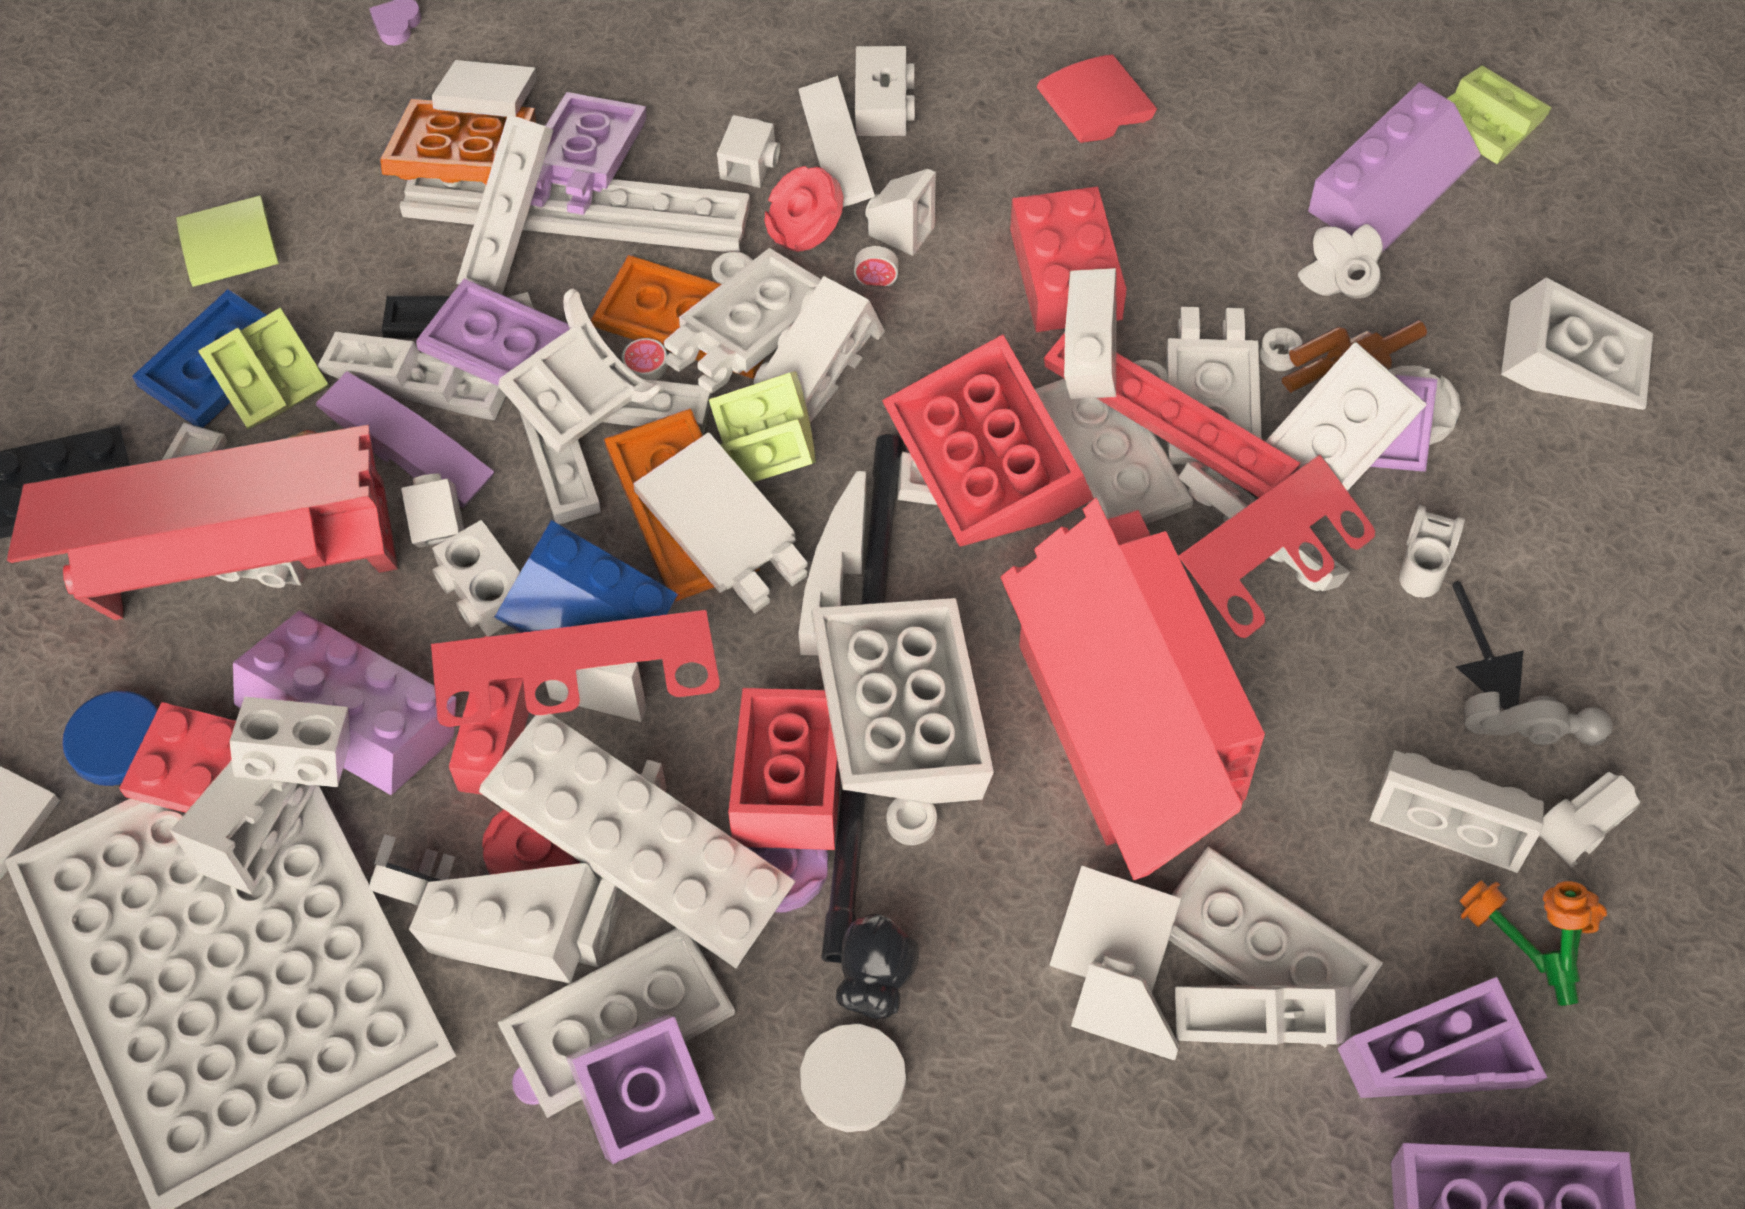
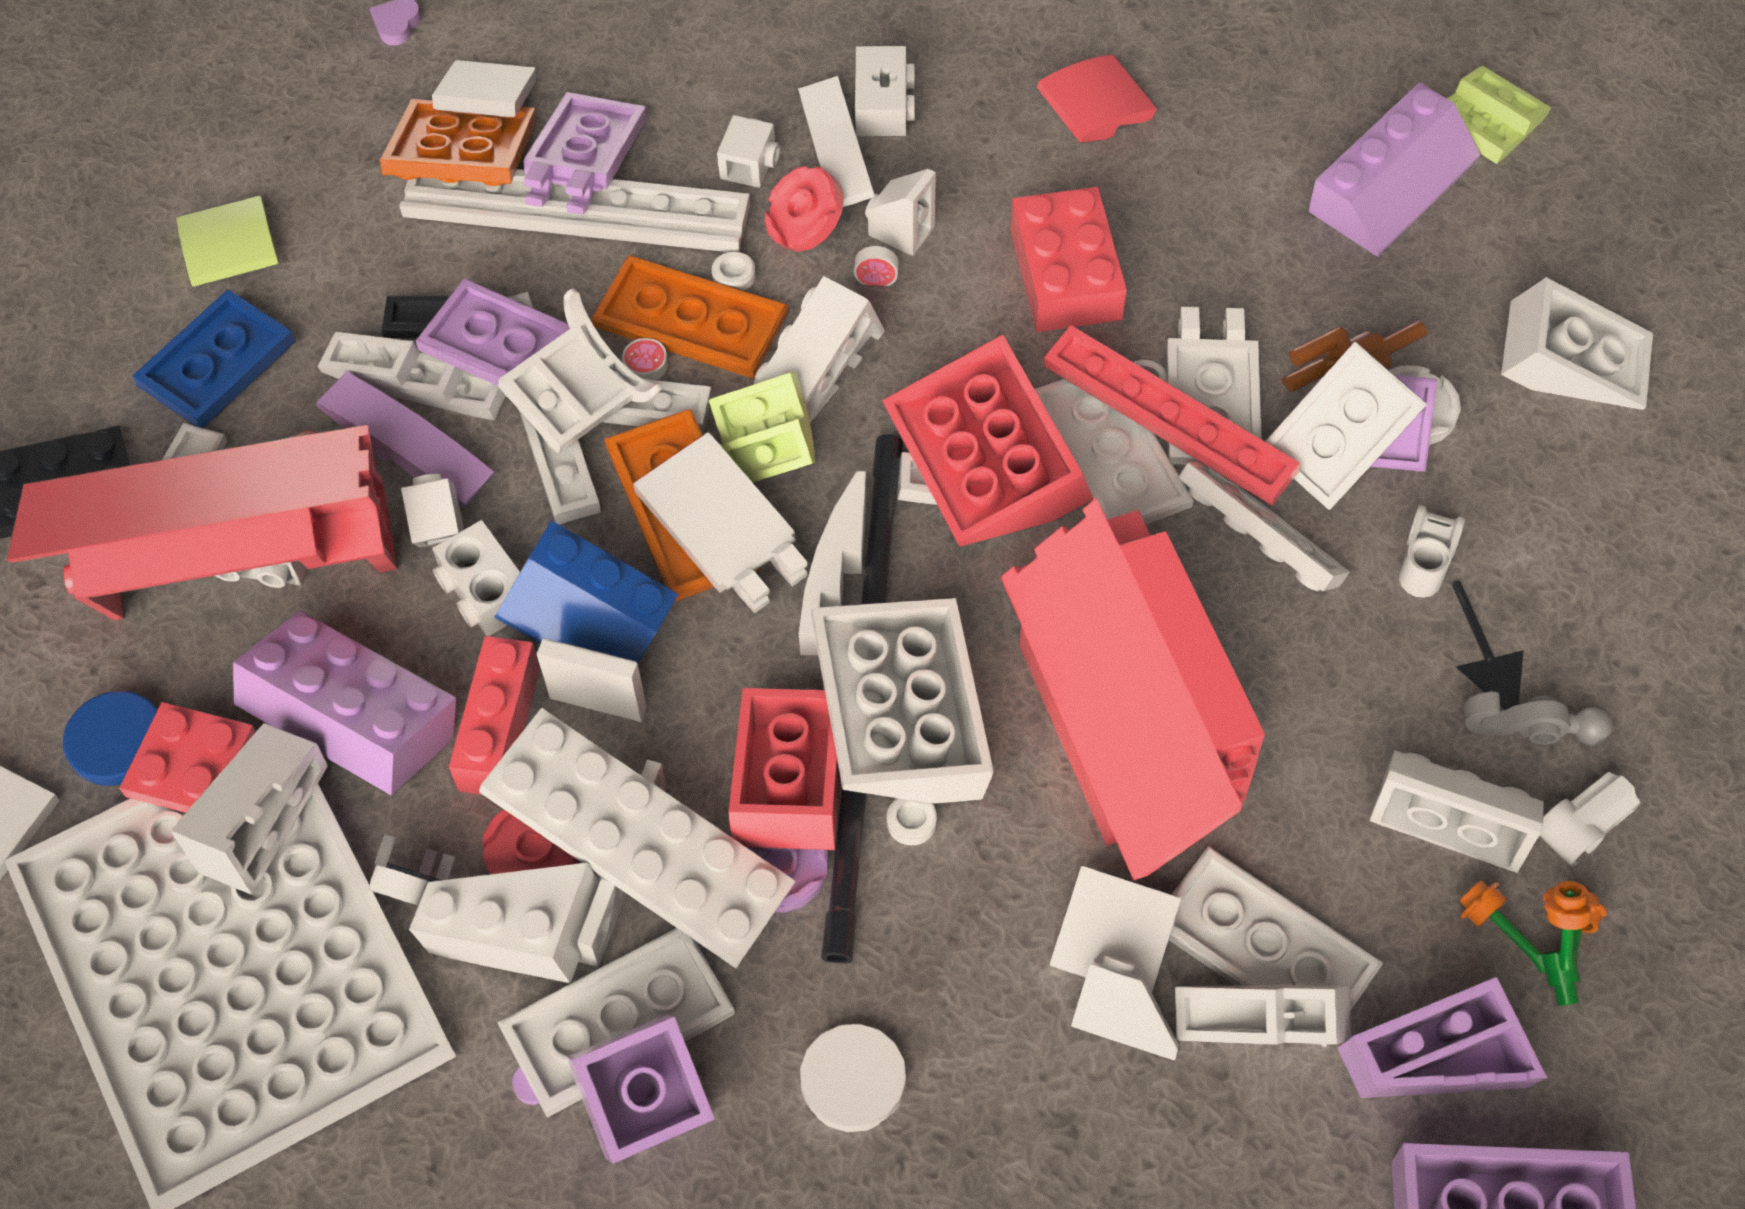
yellowish green slope [199,308,330,429] -> none
white brick [230,697,350,787] -> none
coral piece [431,610,720,727] -> none
white plate [456,114,553,295] -> none
white tile [664,248,821,393] -> none
black hair [836,914,919,1019] -> none
white slope [1064,268,1116,399] -> none
coral piece [1178,455,1375,638] -> none
white bush [1260,328,1302,371] -> none
white plate [1298,224,1383,299] -> none

